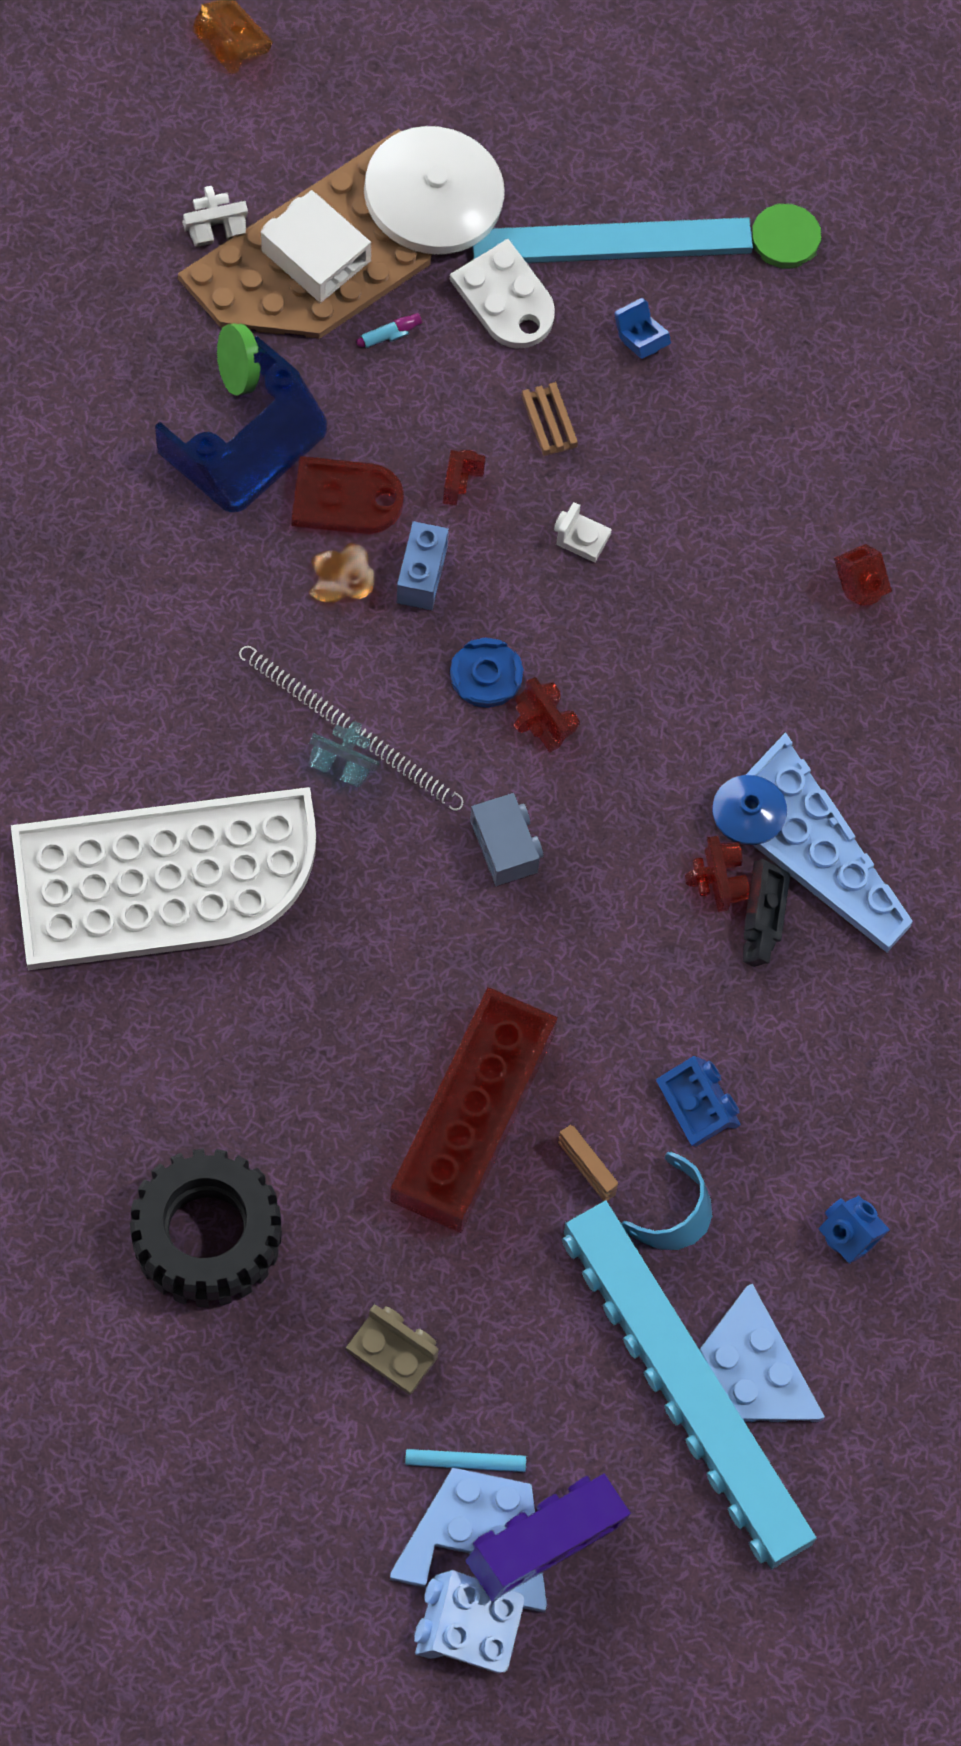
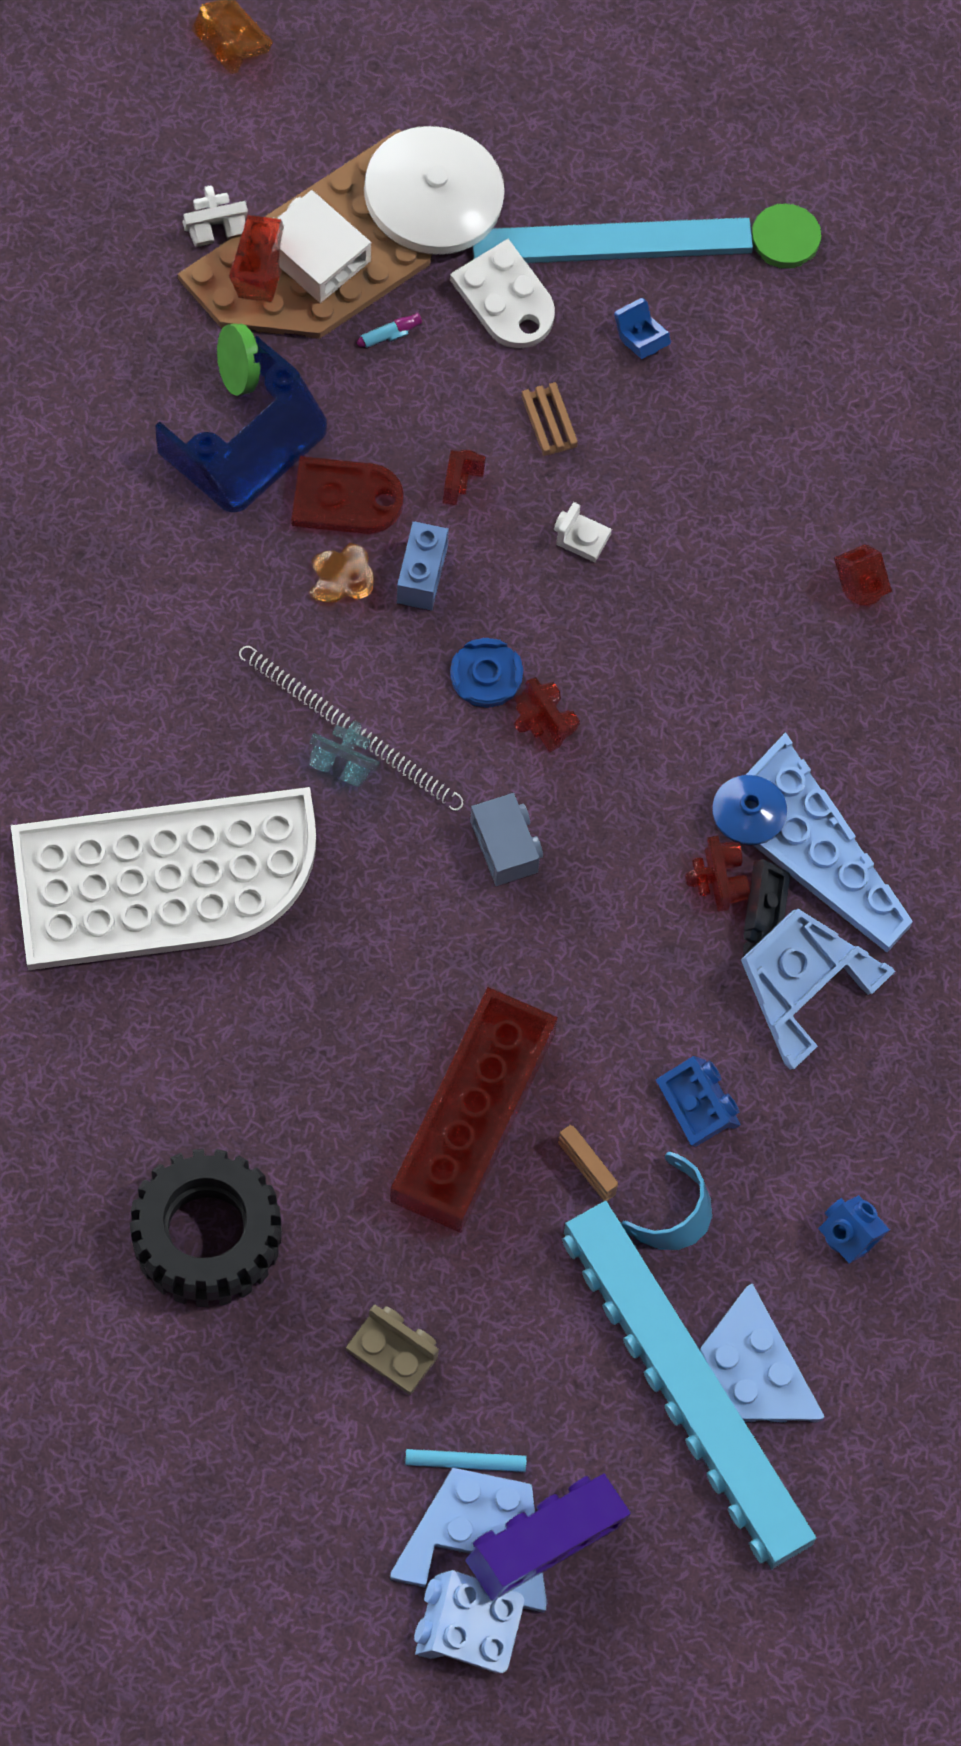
none -> clear red arch [229,215,284,303]
none -> light blue wing [741,909,895,1070]

